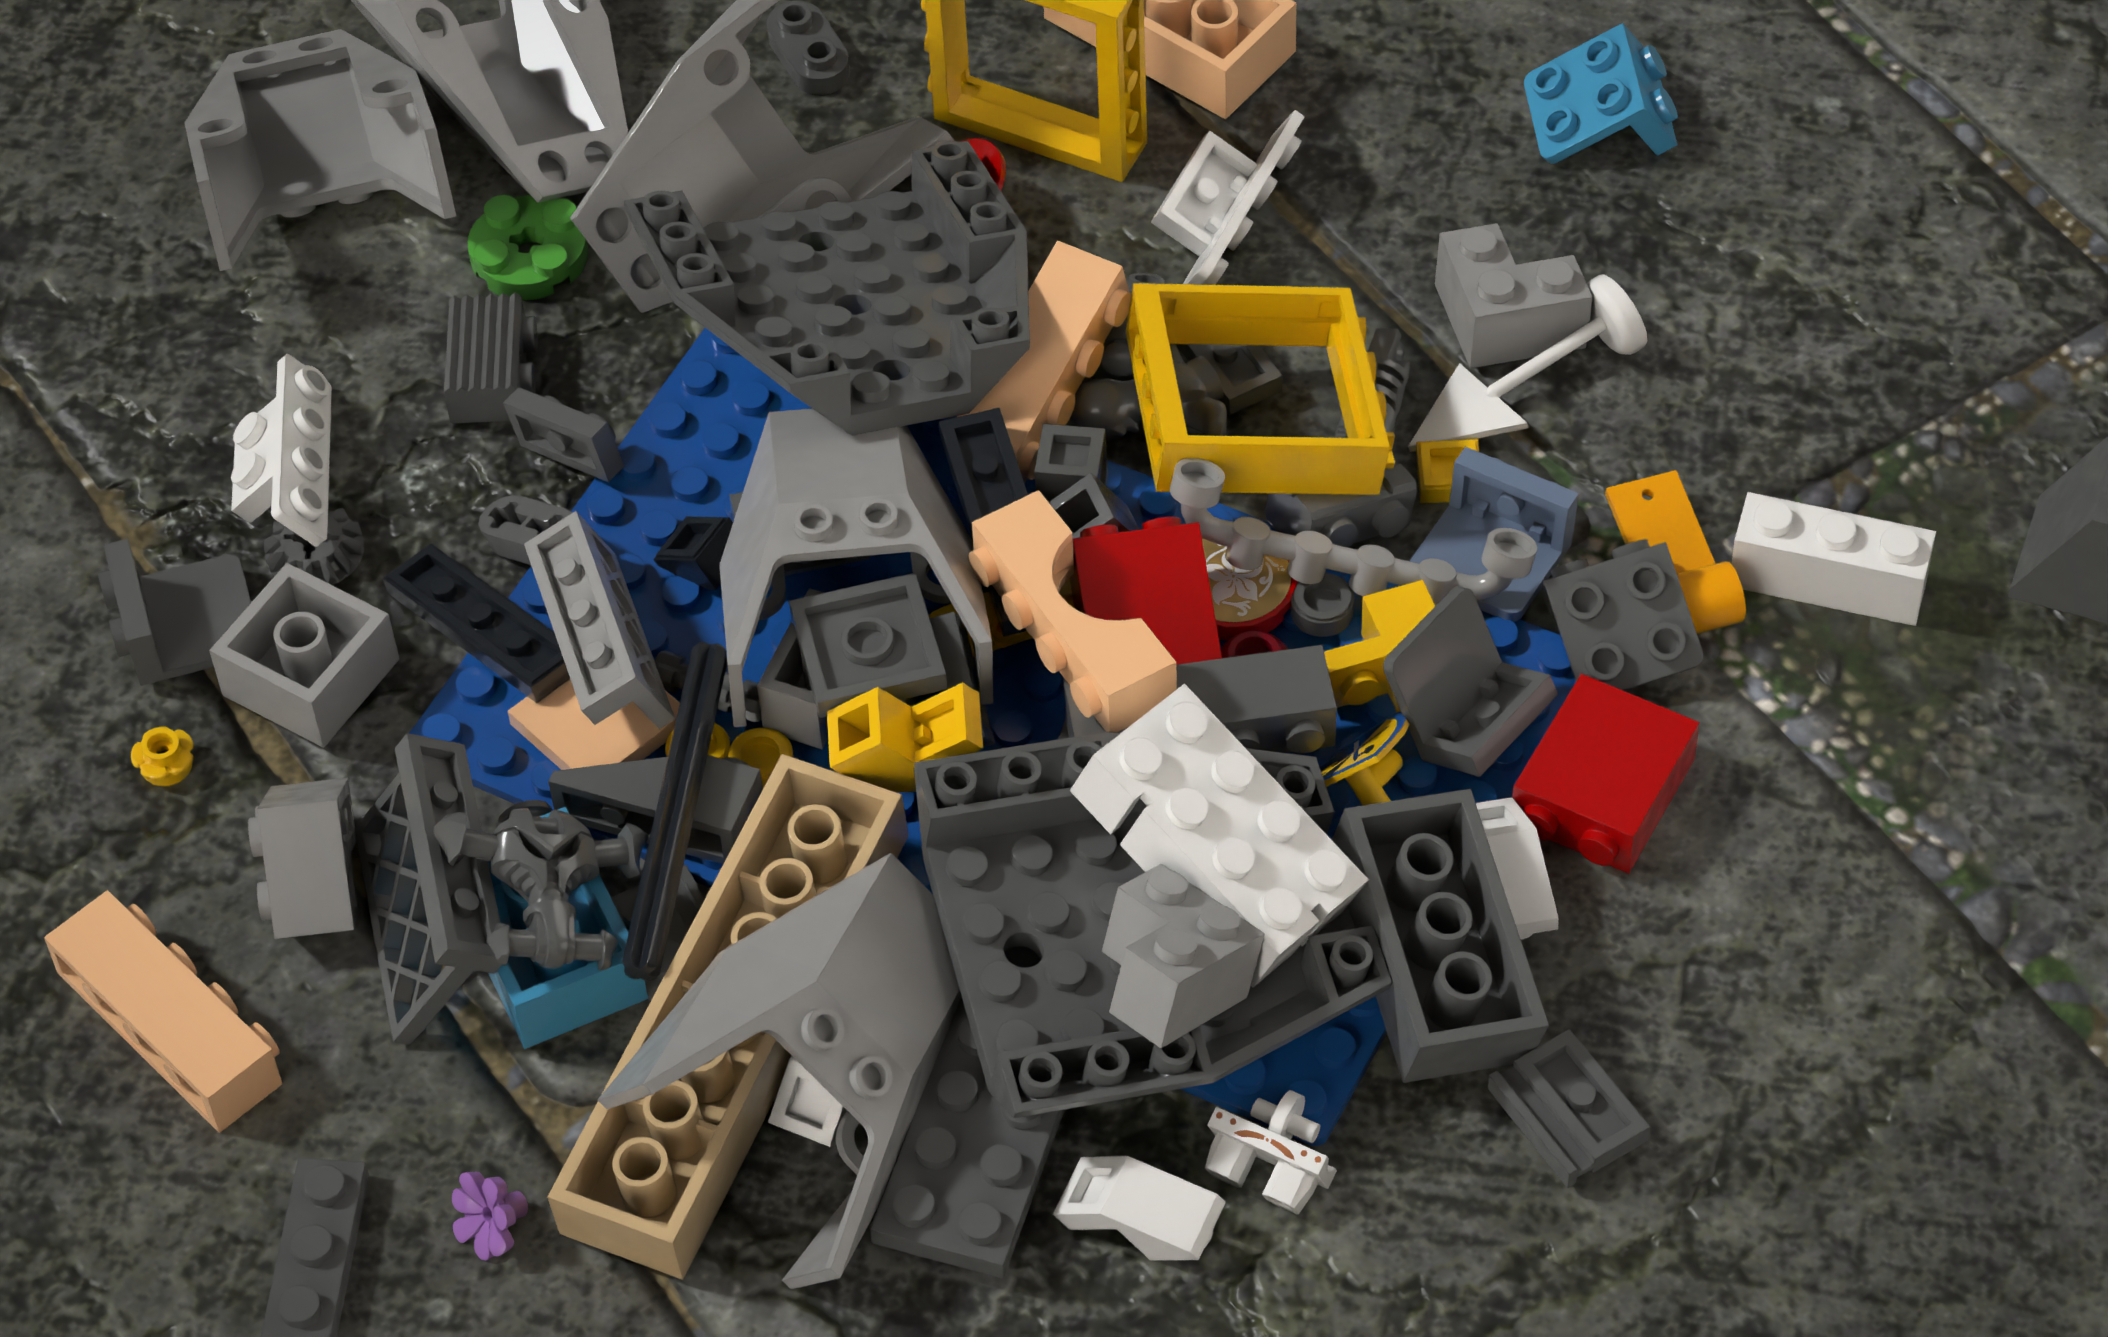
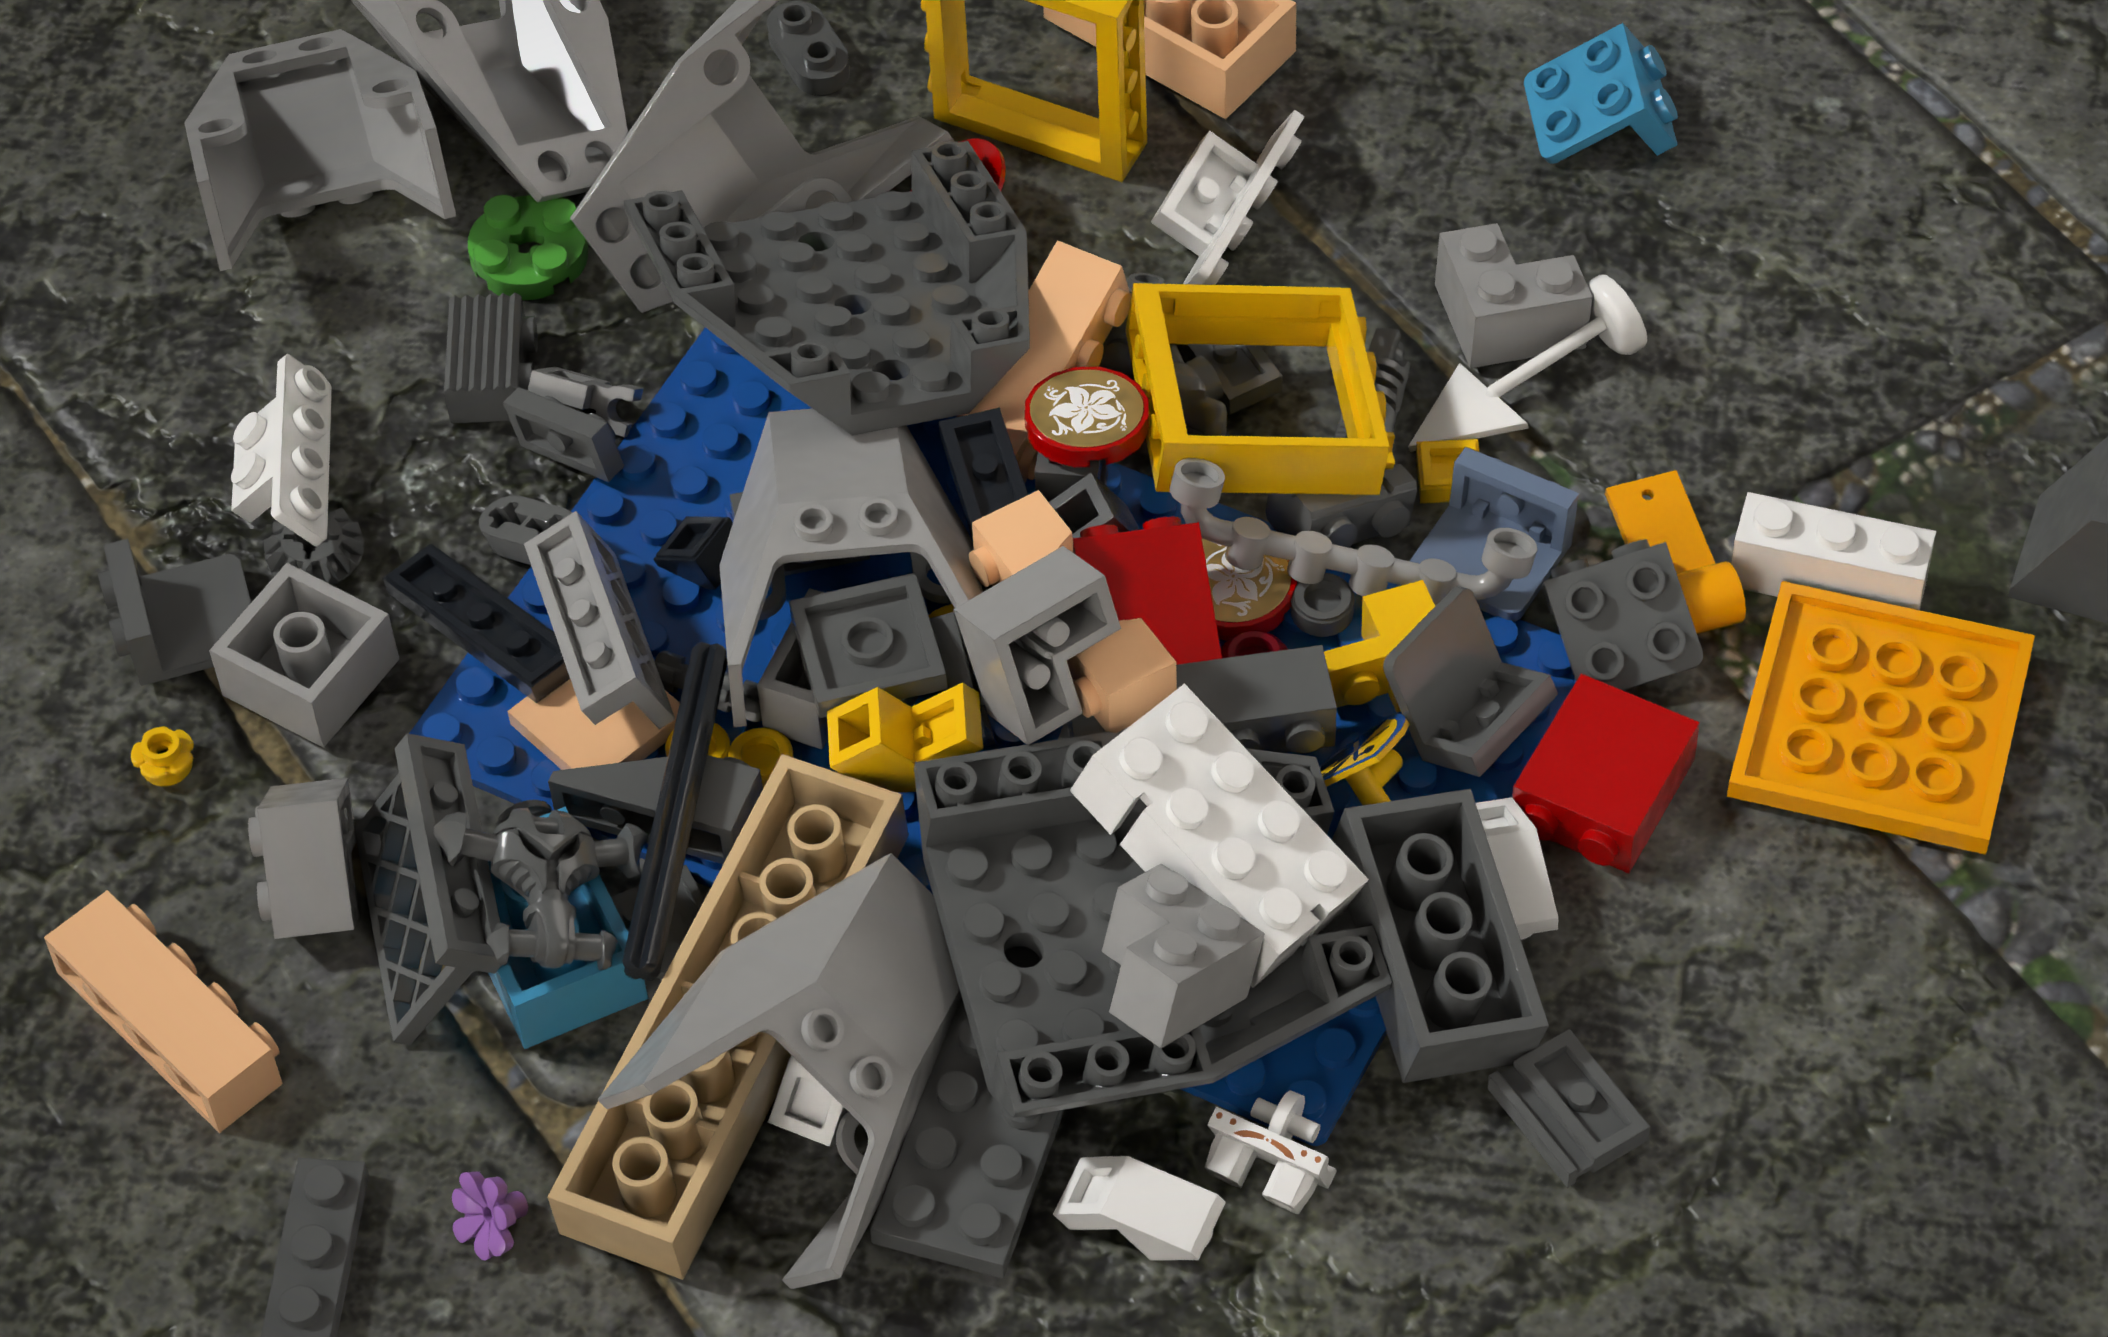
none -> light grey plate [528,367,644,437]
none -> light grey brick [953,546,1121,745]
none -> tile [1024,367,1149,468]
none -> light orange plate [1727,581,2035,855]

